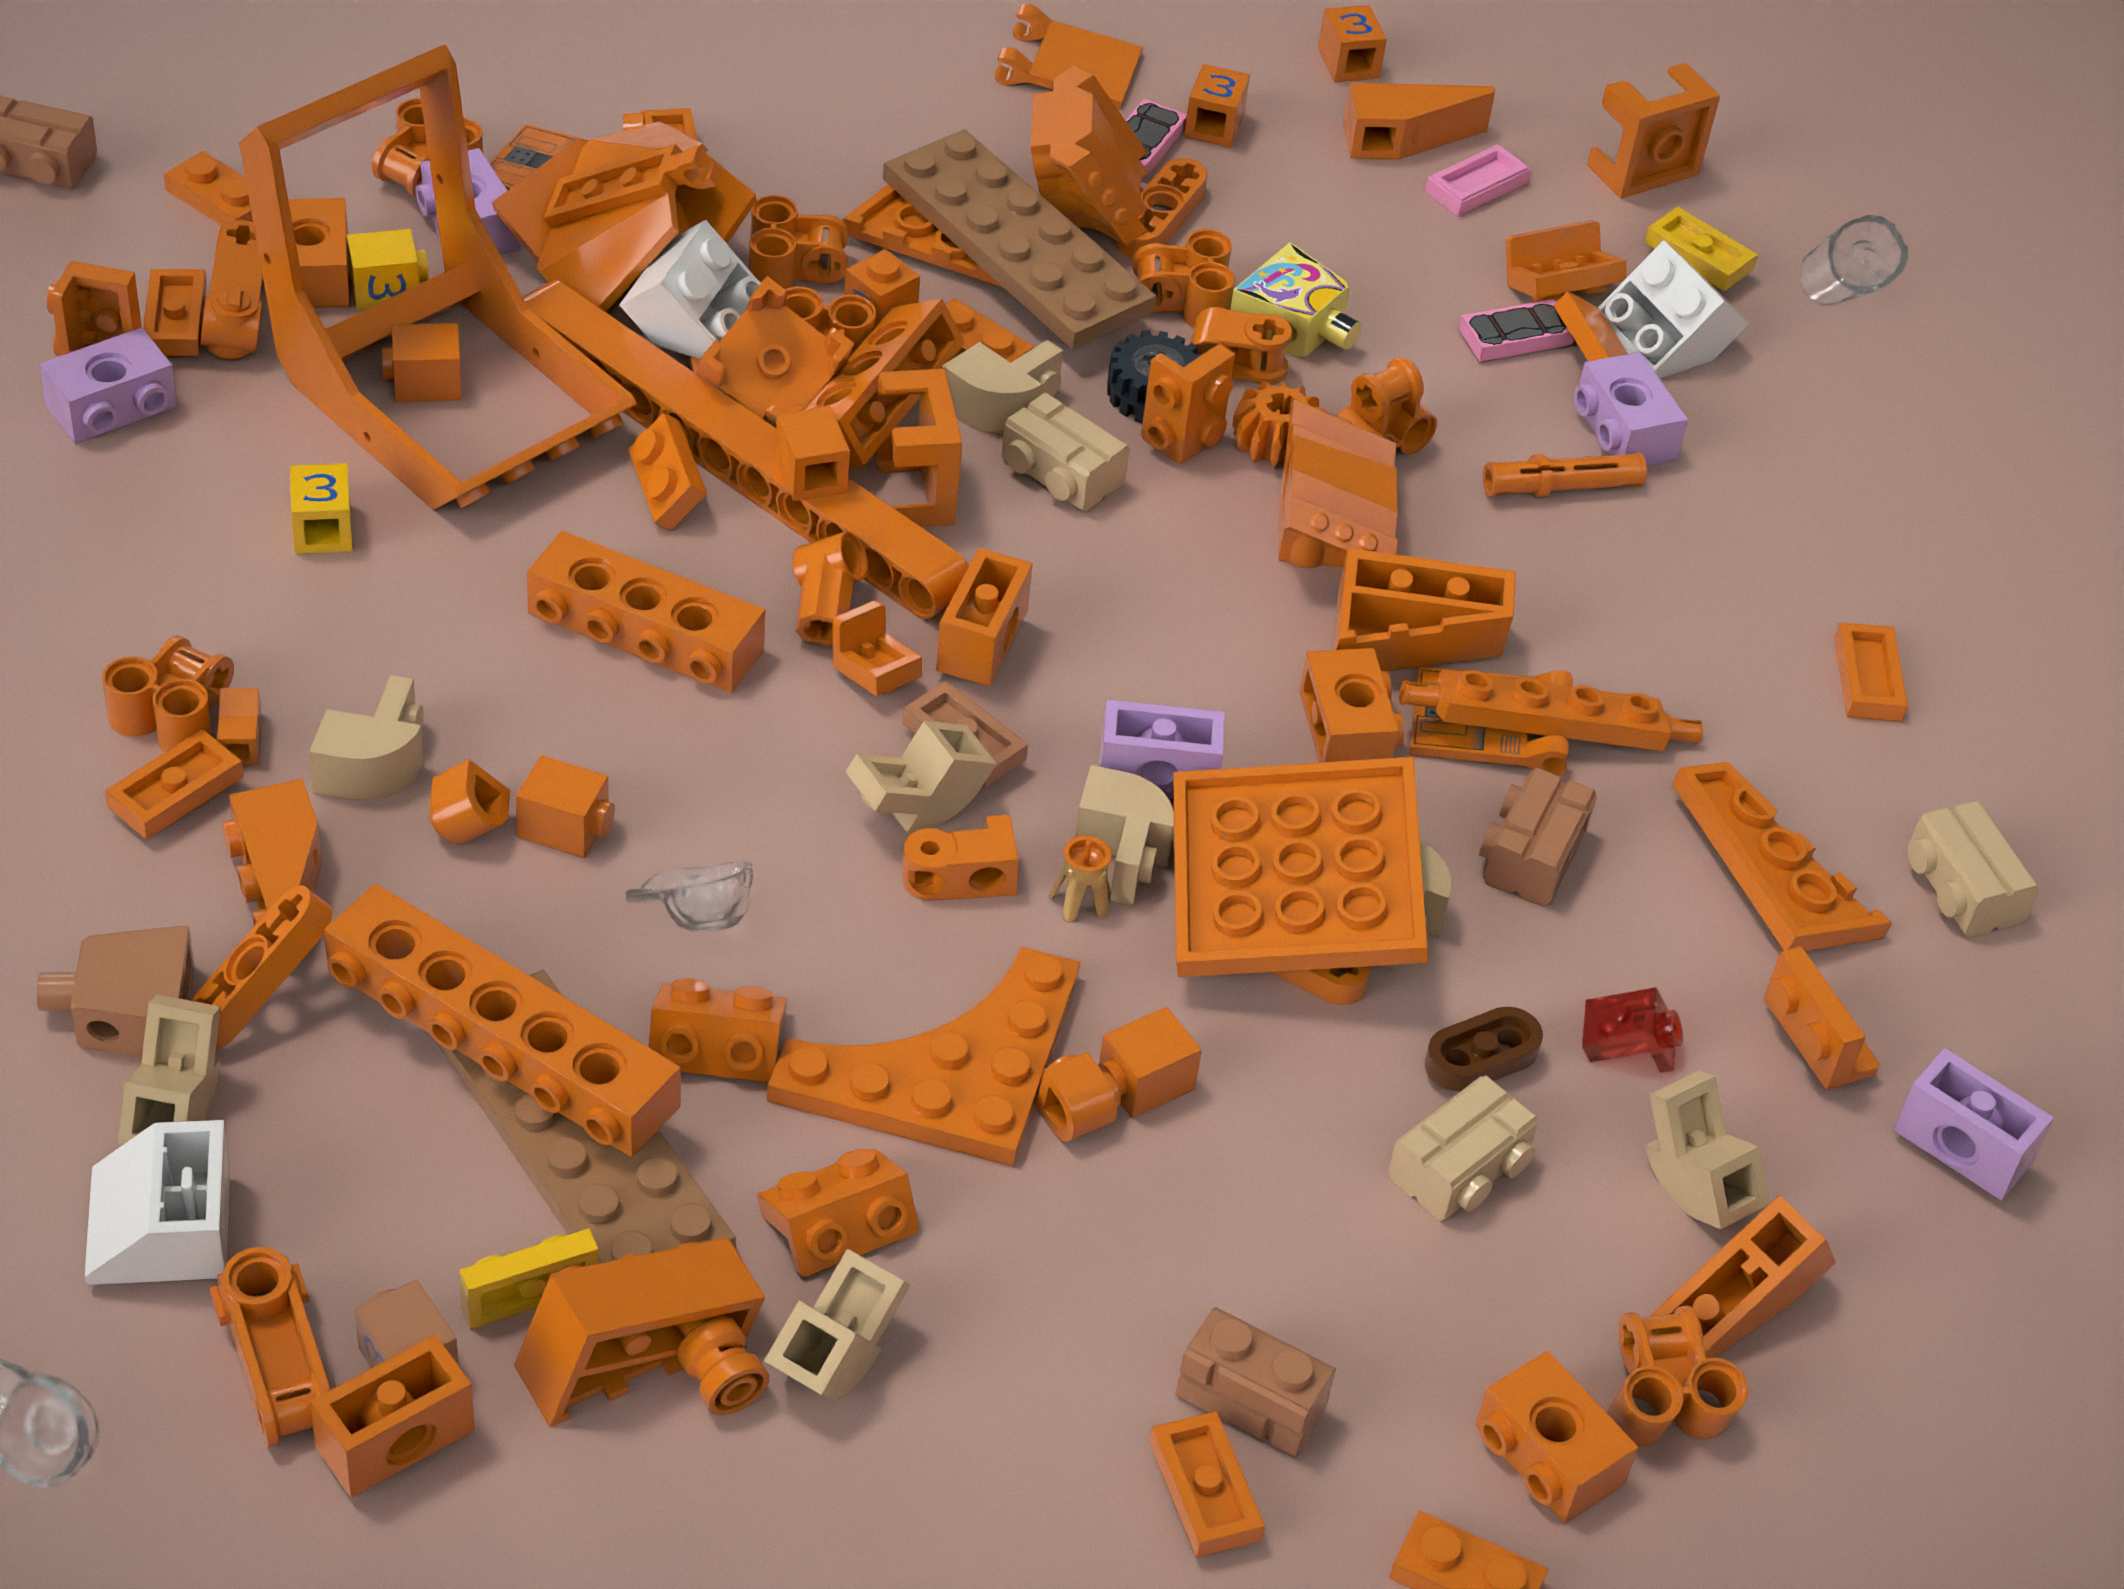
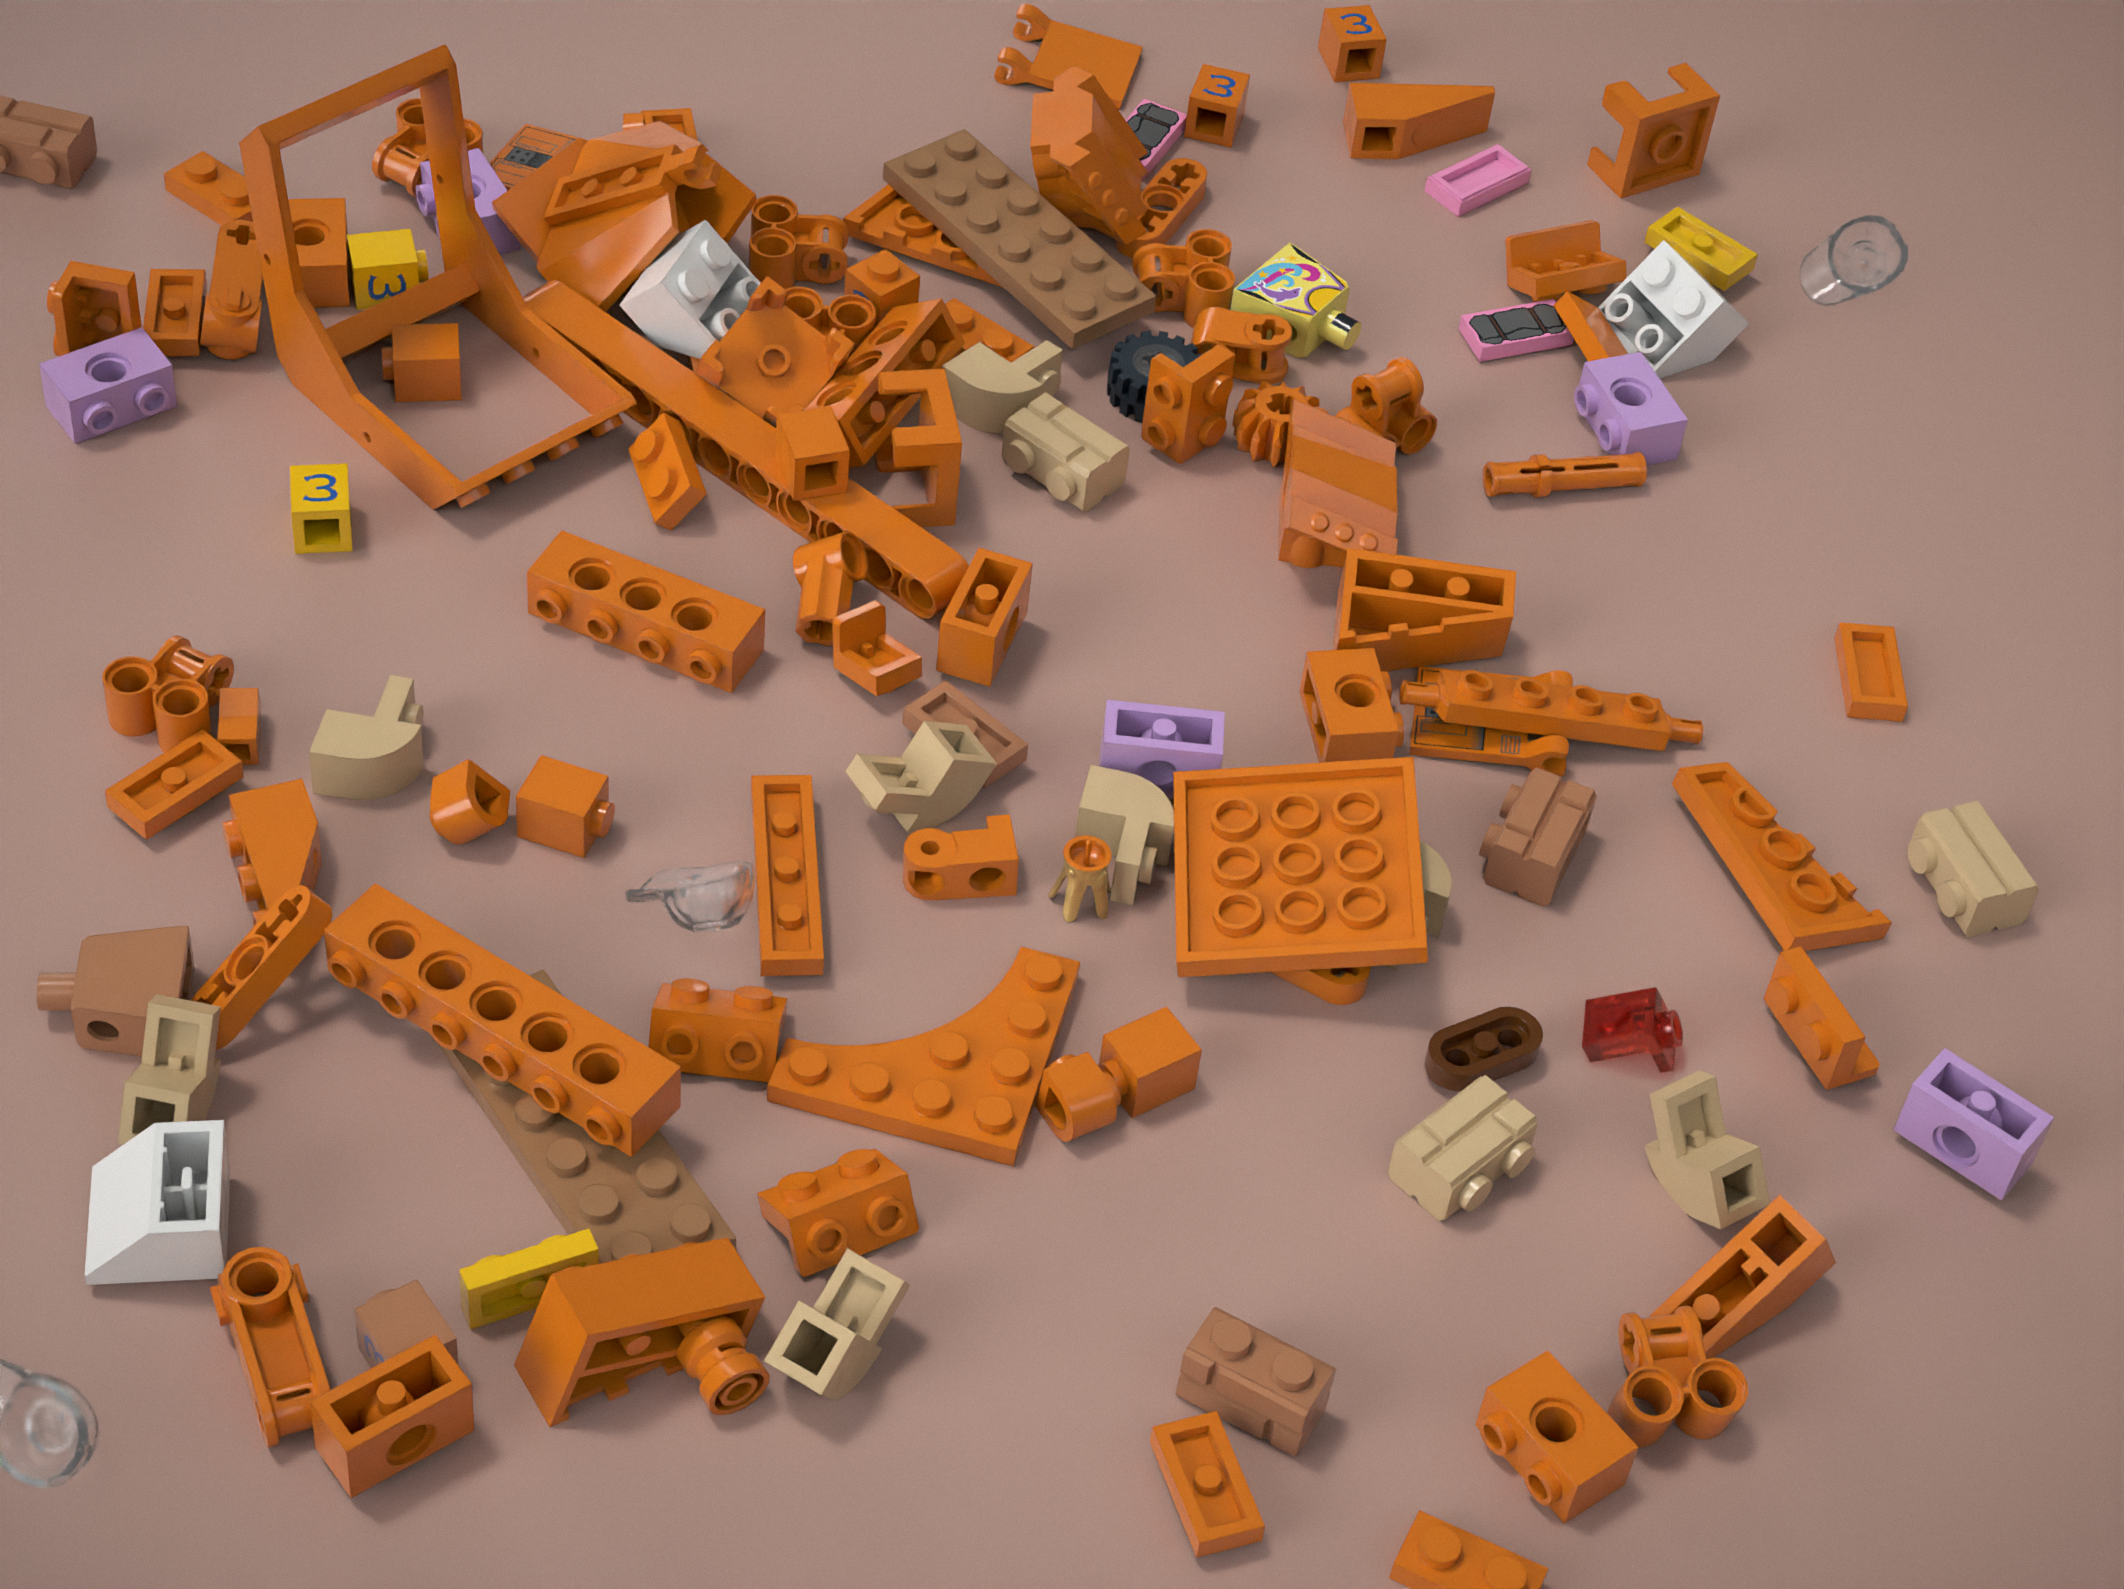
none -> orange plate [751,775,824,976]

